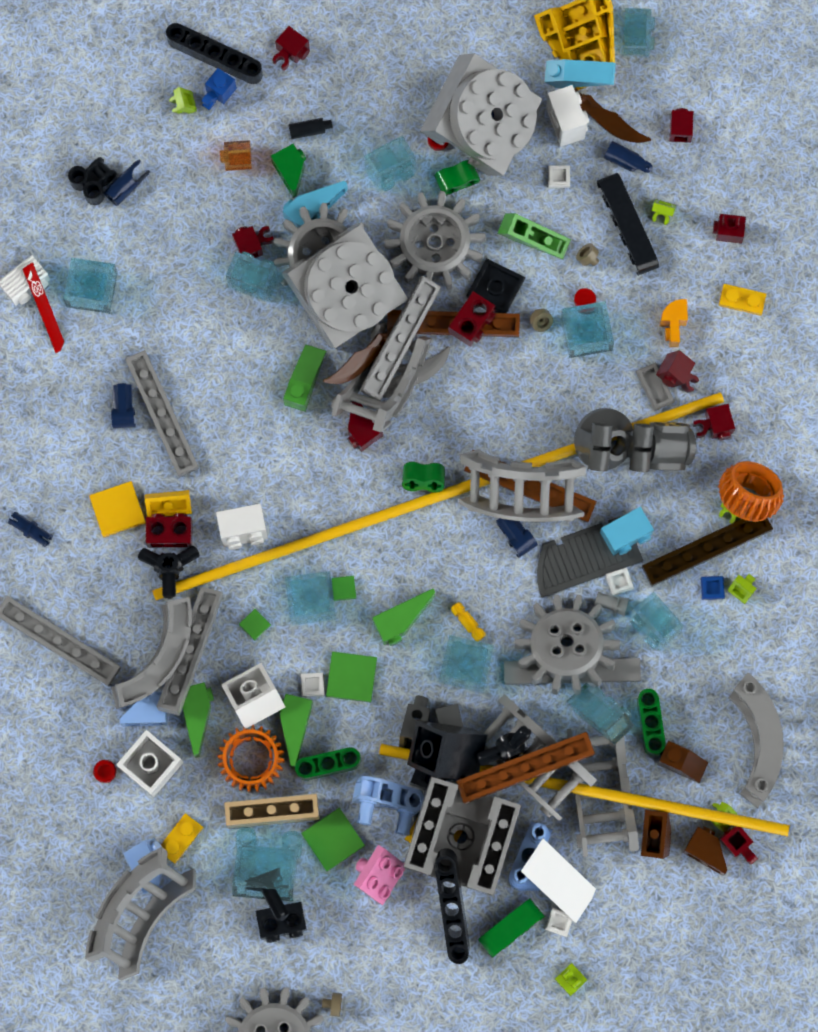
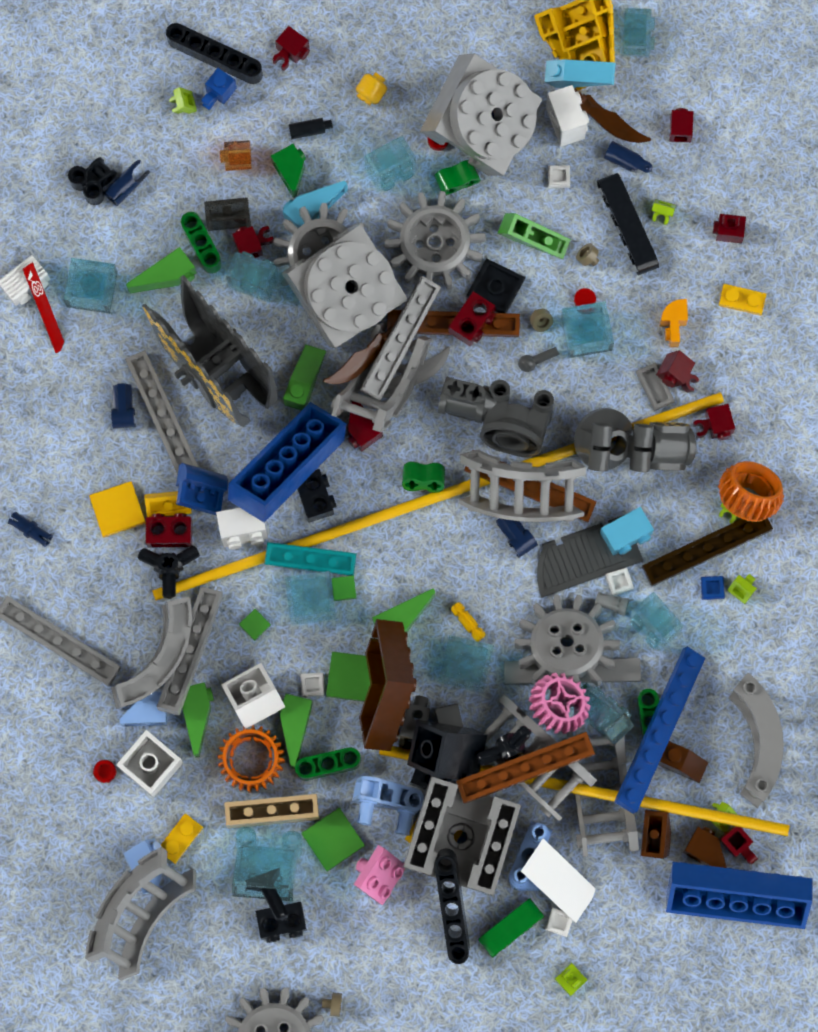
none -> bright green slope [126,247,196,294]
none -> dark grey animal [142,275,278,427]
none -> blue brick [176,463,228,516]
none -> green beam [181,212,222,274]
none -> clear smoke brick [204,197,251,231]
none -> blue brick [228,402,346,523]
none -> teal tile [264,542,357,576]
none -> black brick [297,469,337,523]
none -> yellow head [356,72,387,106]
none -> reddish brown piece [359,619,417,751]
none -> dark grey piece [438,376,554,457]
none -> dark grey bar [518,347,559,372]
none -> bright pink gear [528,672,591,735]
none -> blue plate [614,646,705,814]
none -> blue brick [666,862,813,929]

